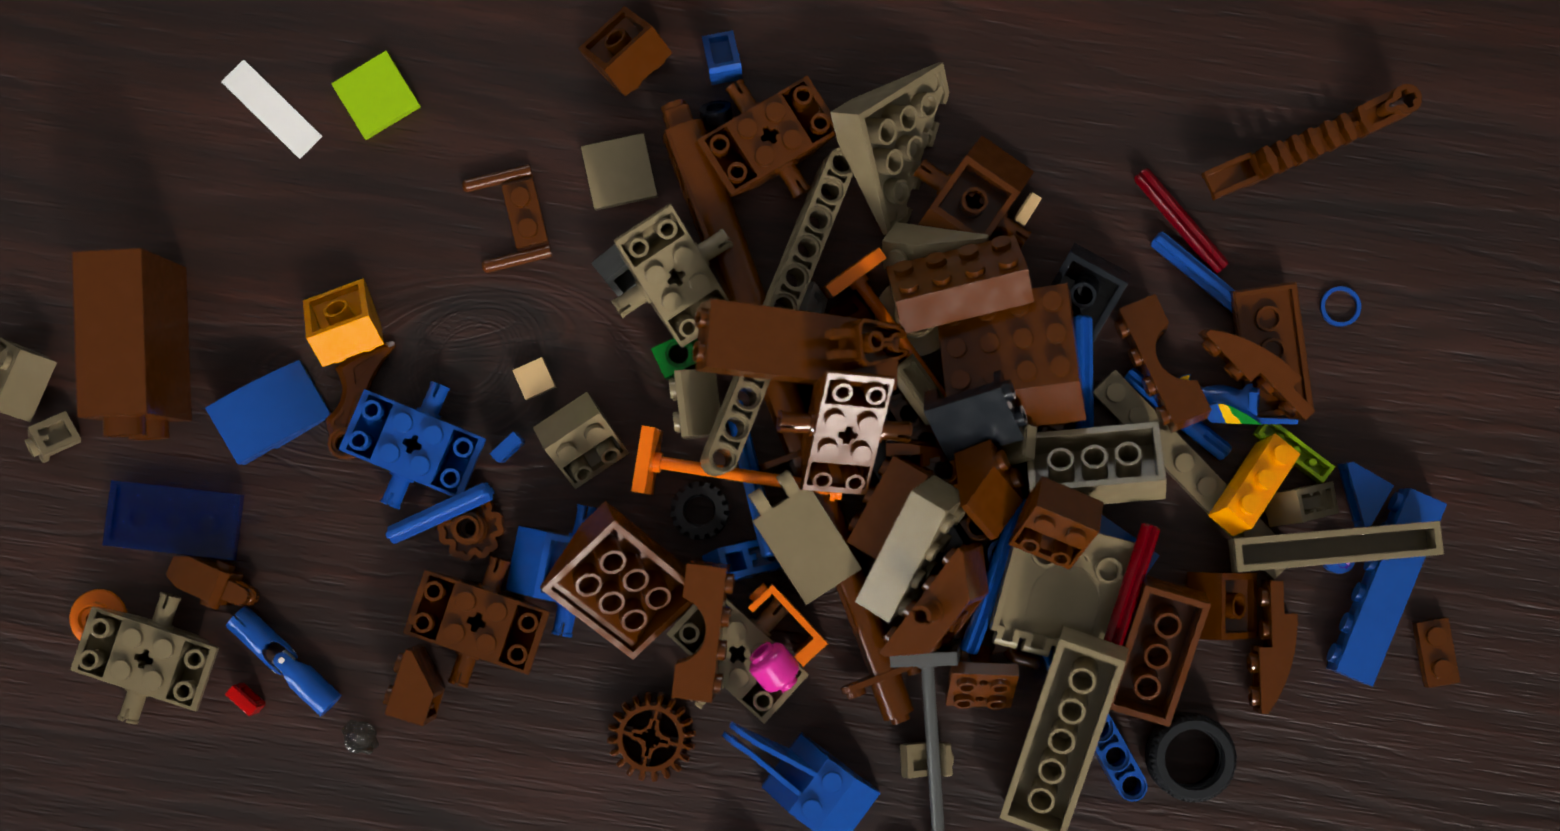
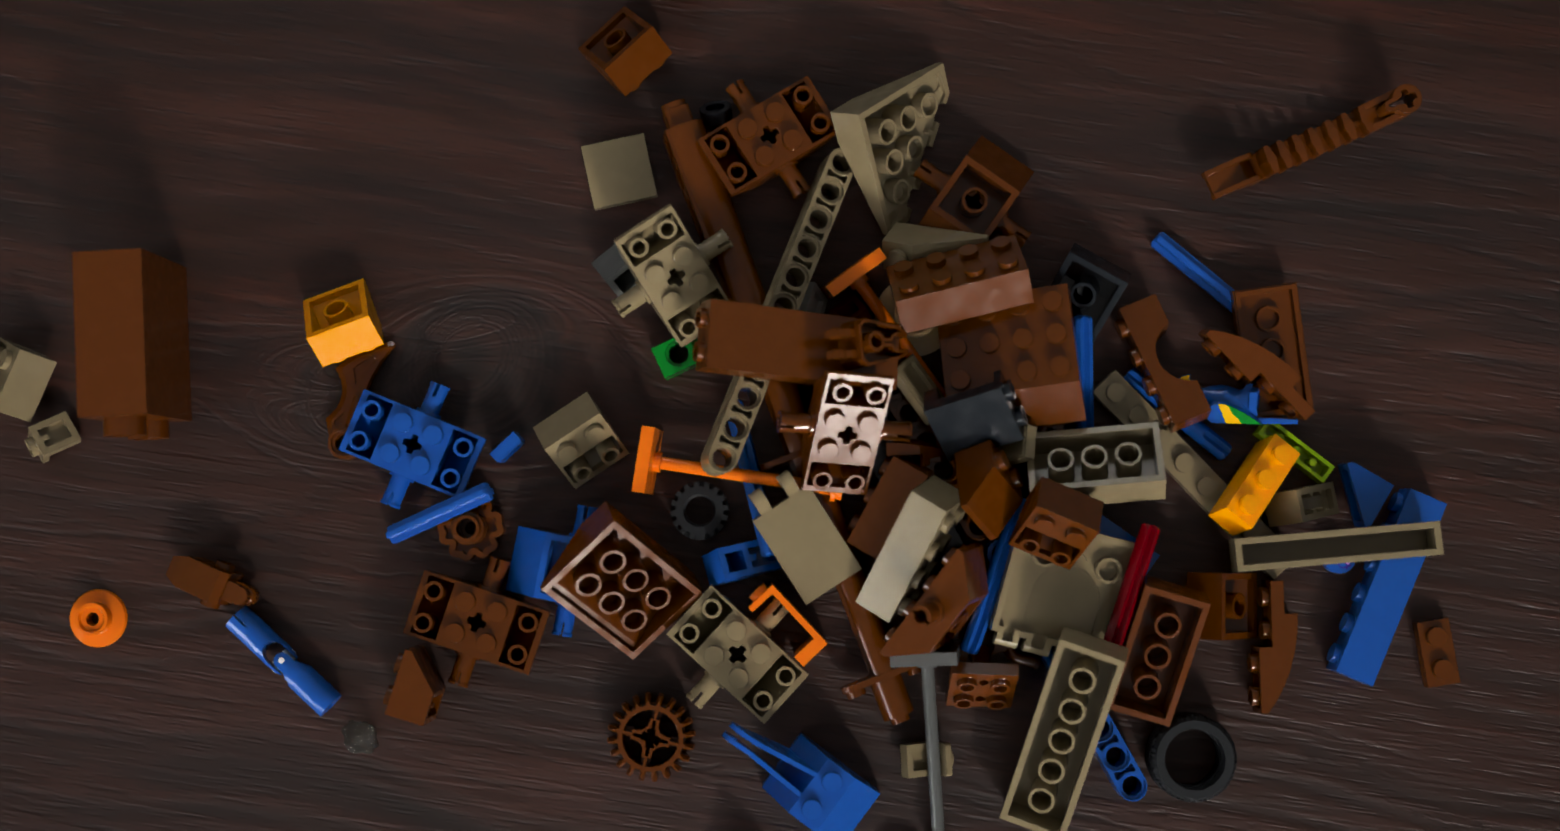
dark tan slope [70,592,219,725] -> none
clear blue plate [102,480,244,560] -> none
blue slope [205,360,331,465] -> none
white sticker [221,59,323,159] -> none
red tile [225,683,266,716] -> none
lime tile [331,51,421,140] -> none
reddish brown plate [462,164,553,273] -> none
tan tile [512,357,556,400] -> none
dark tan slope [669,369,720,440] -> none
reddish brown arch [671,560,735,703] -> none
blue slope [702,30,743,86] -> none
dark pink head [750,642,799,693] -> none
tan tile [1013,192,1042,227] -> none
dark red axle [1134,168,1228,274] -> none
blue piece [1320,286,1361,327] -> none

